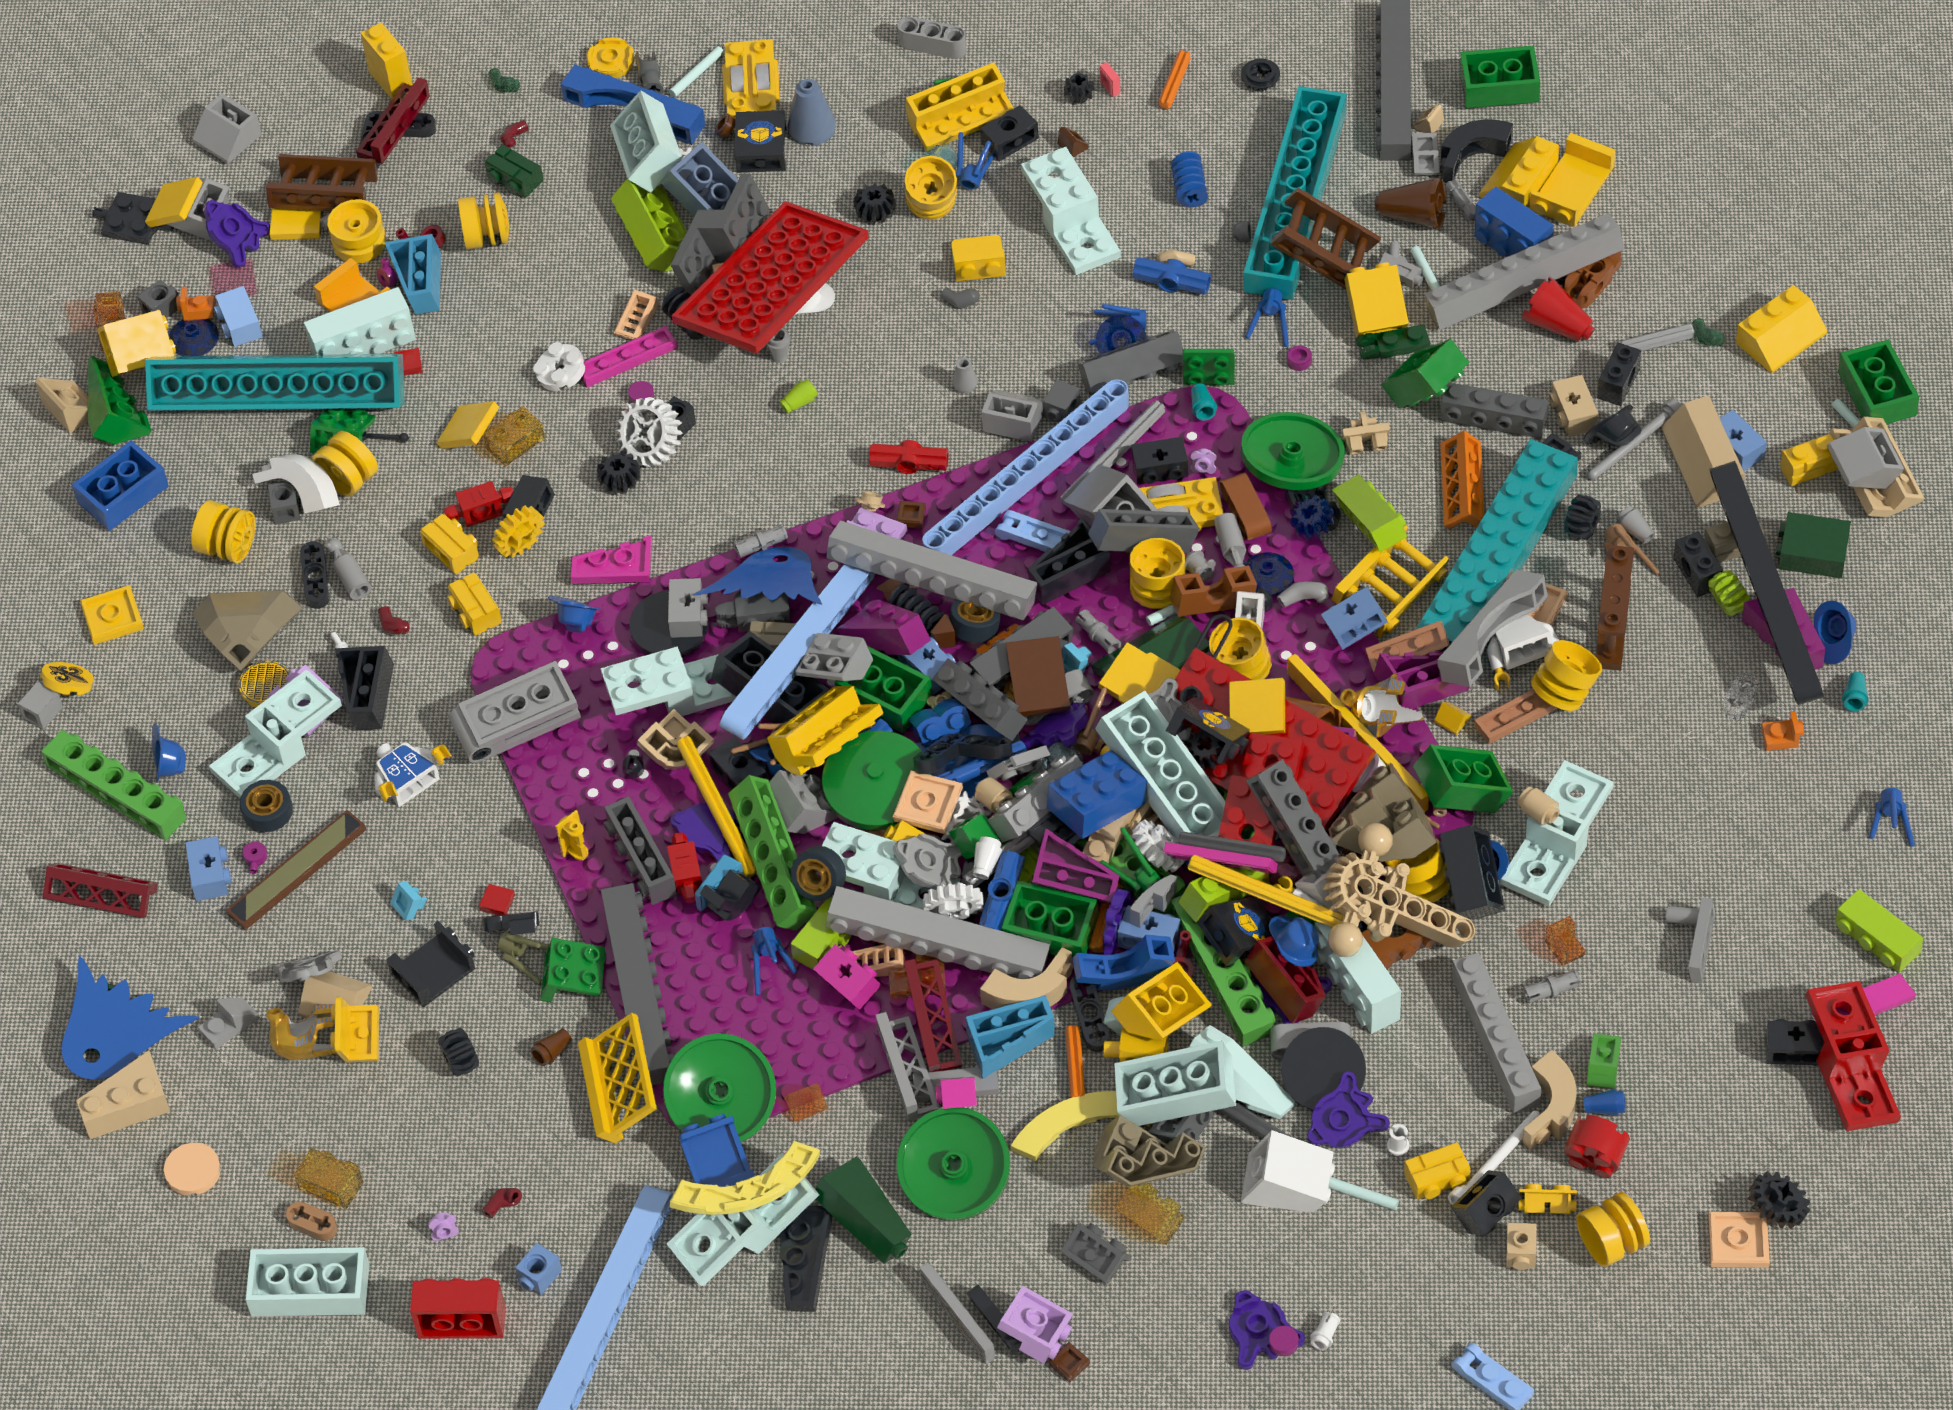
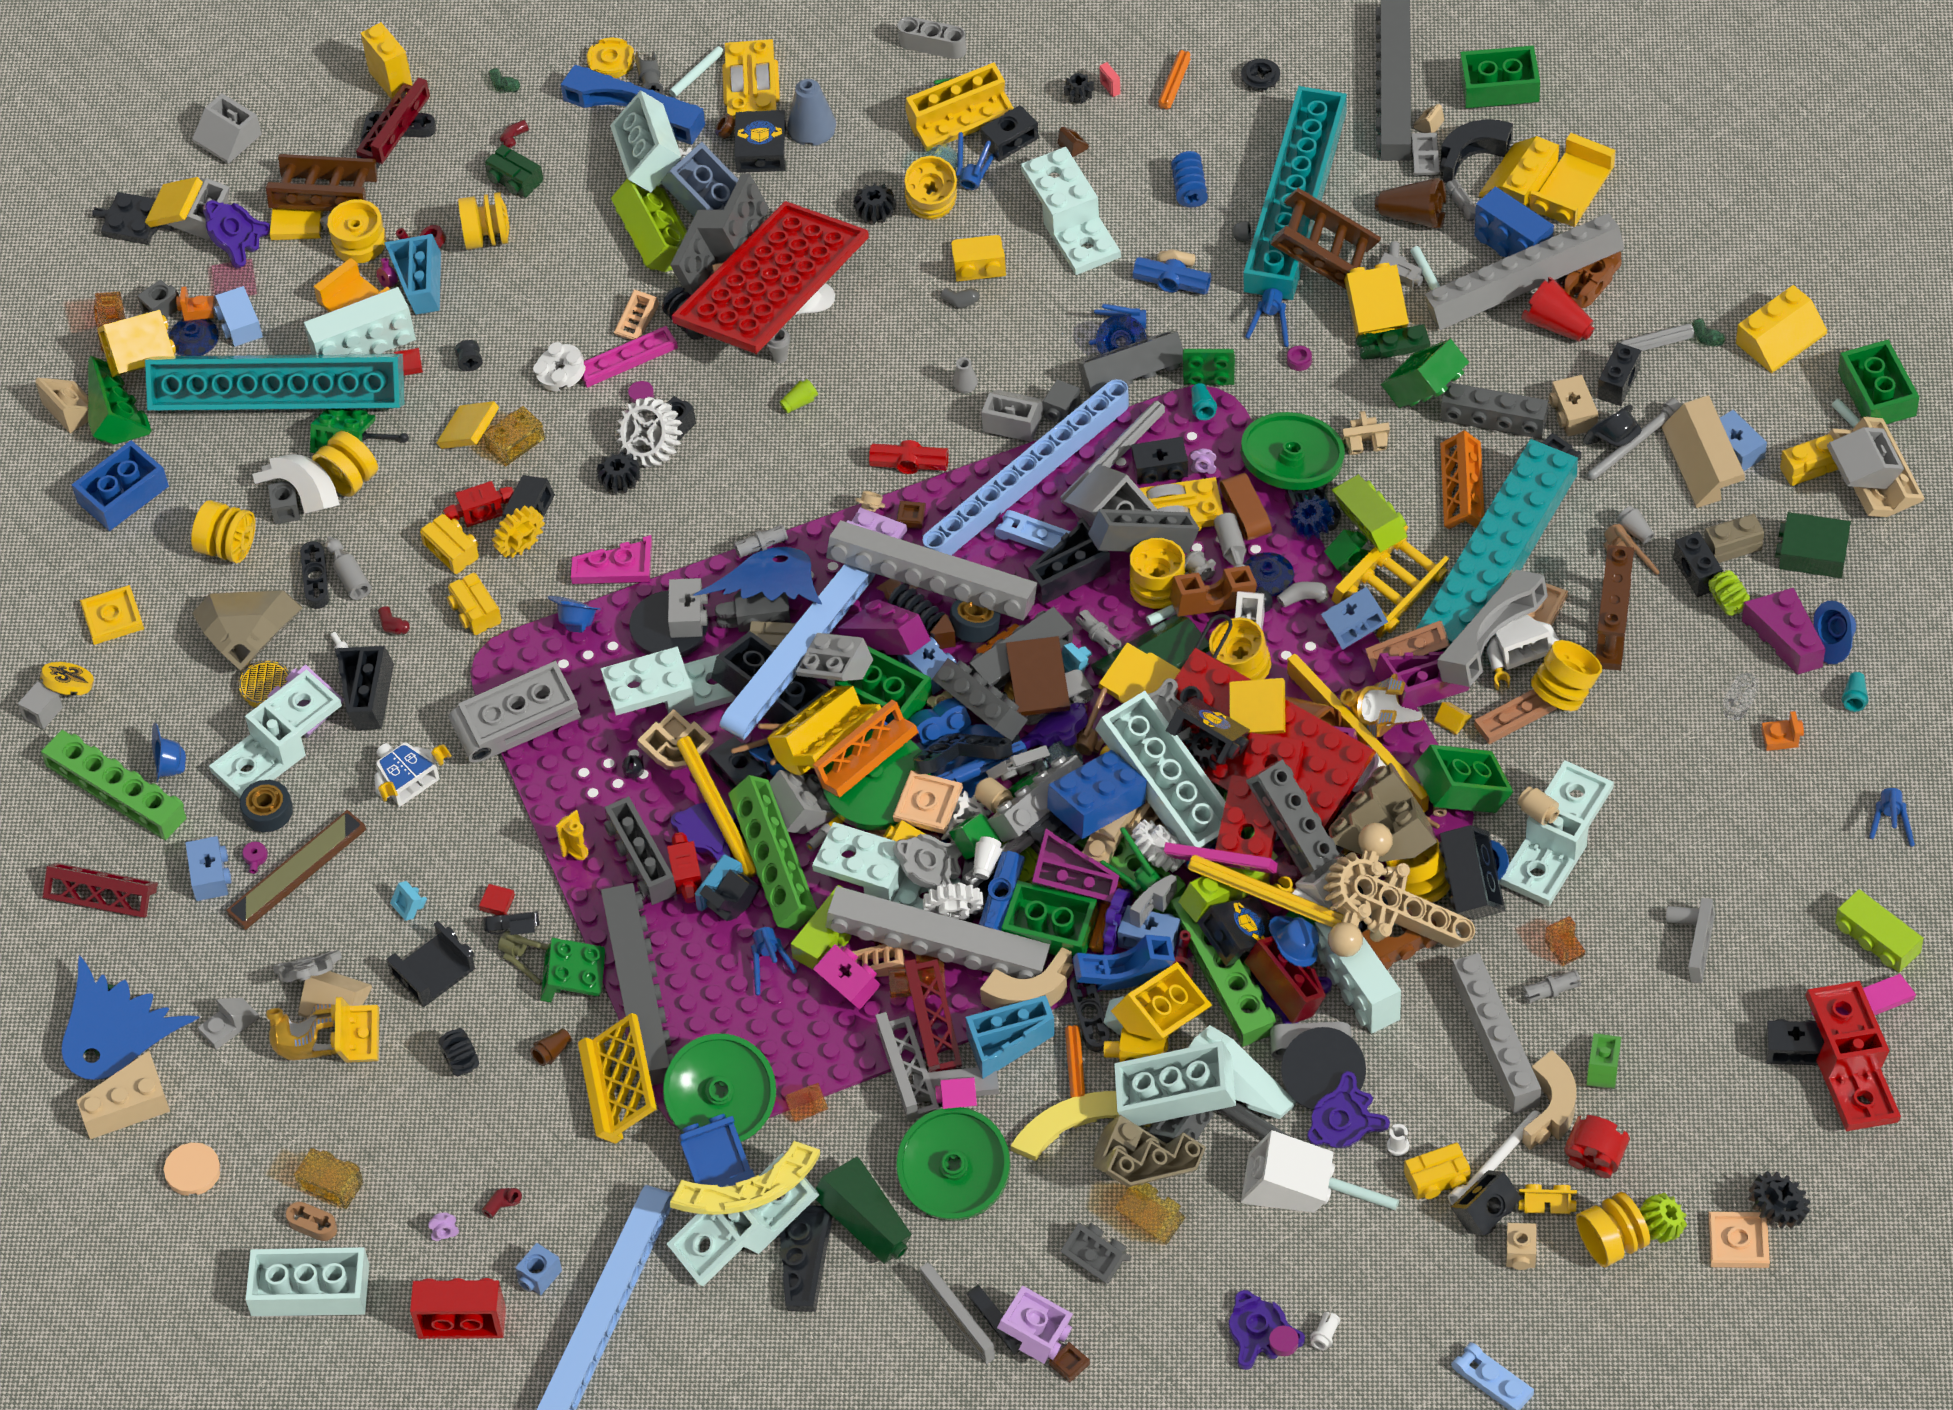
wheel [791,846,846,901] -> none
dark grey axle [1178,831,1286,862] -> none
black gear [1564,494,1601,540] -> none
blue cone [1584,1088,1626,1116] -> none
black beam [1709,461,1824,705] -> none
none -> black wheel [454,340,483,371]
none -> light grey piece [806,816,844,851]
none -> orange fence [813,700,919,798]
none -> green brick [1324,529,1372,573]
none -> lime gear [1639,1192,1687,1244]

